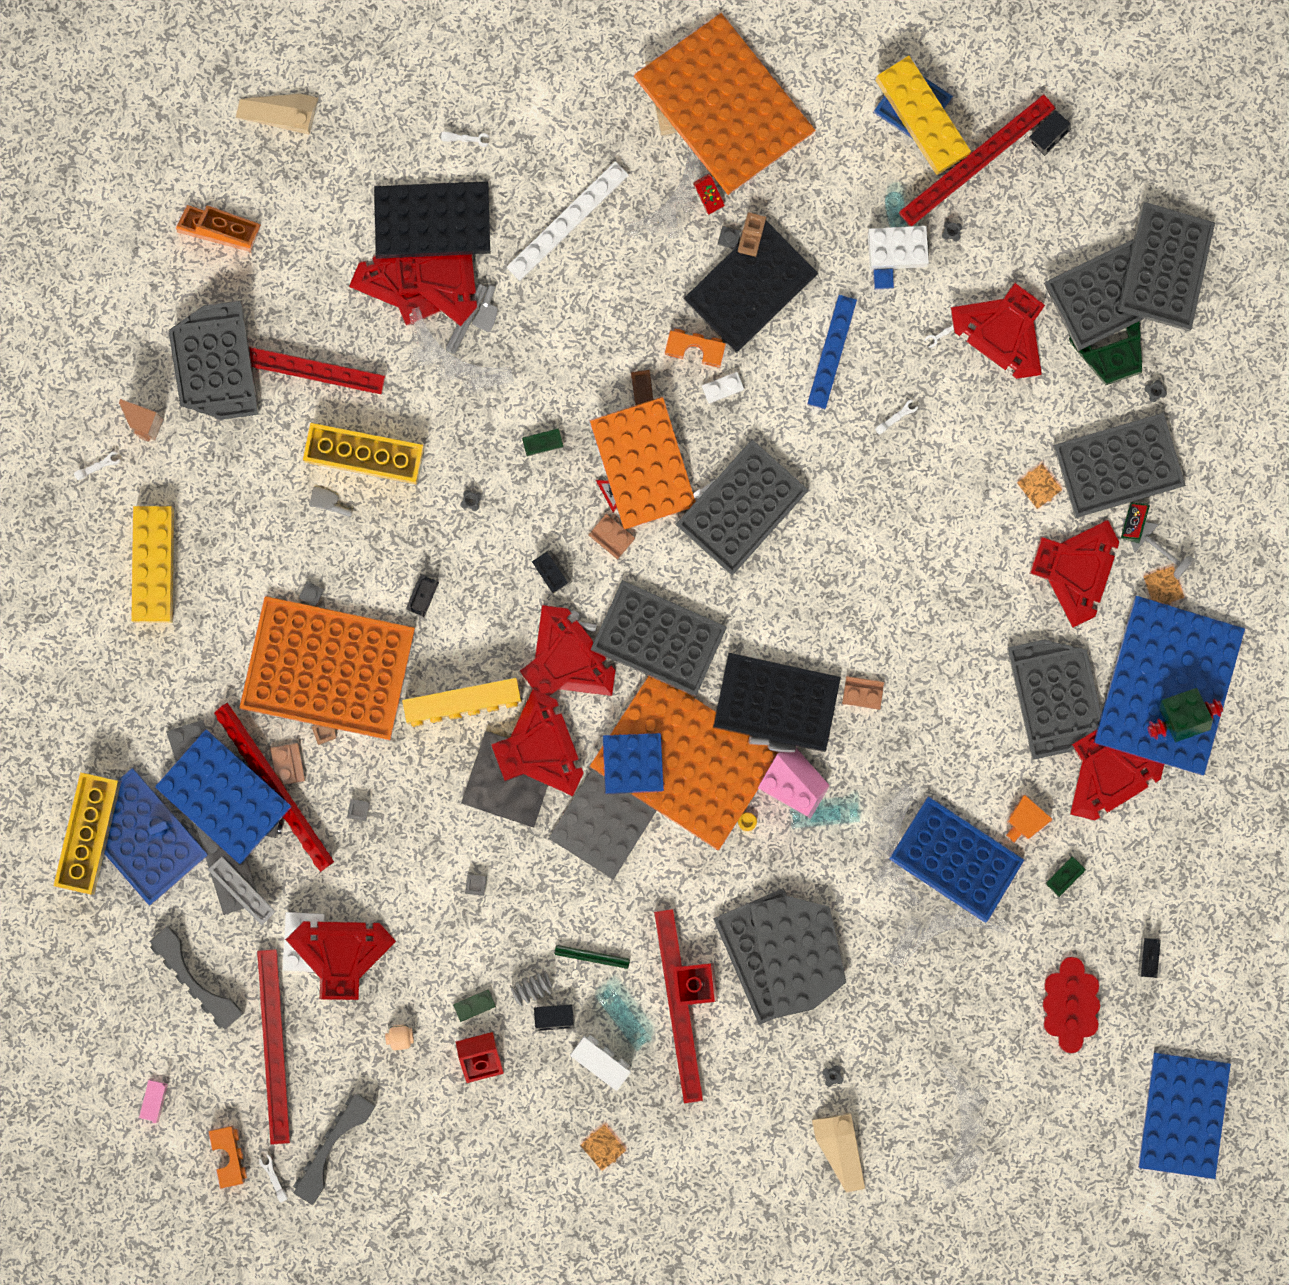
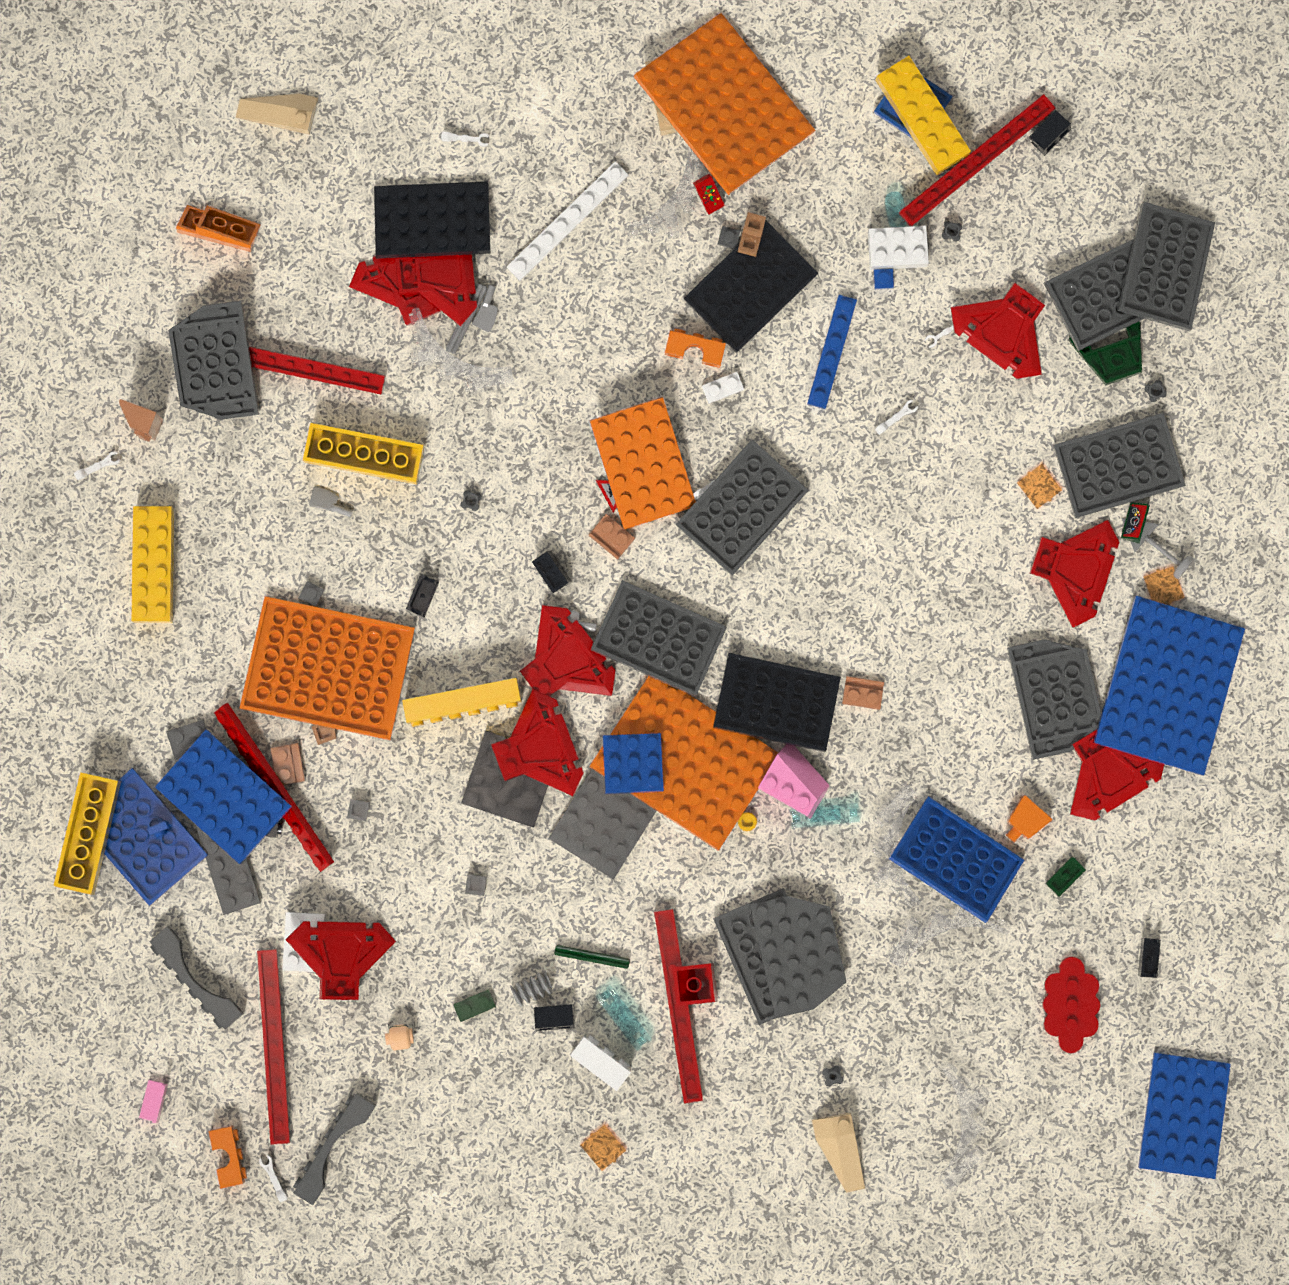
light grey plate [208,856,276,925] -> none
red slope [455,1032,504,1083] -> none
dark green plate [522,428,564,457] -> none
reddish brown tile [631,370,654,405] -> none
light grey piece [749,736,796,752] -> none
dark green brick [1147,688,1223,743] -> none

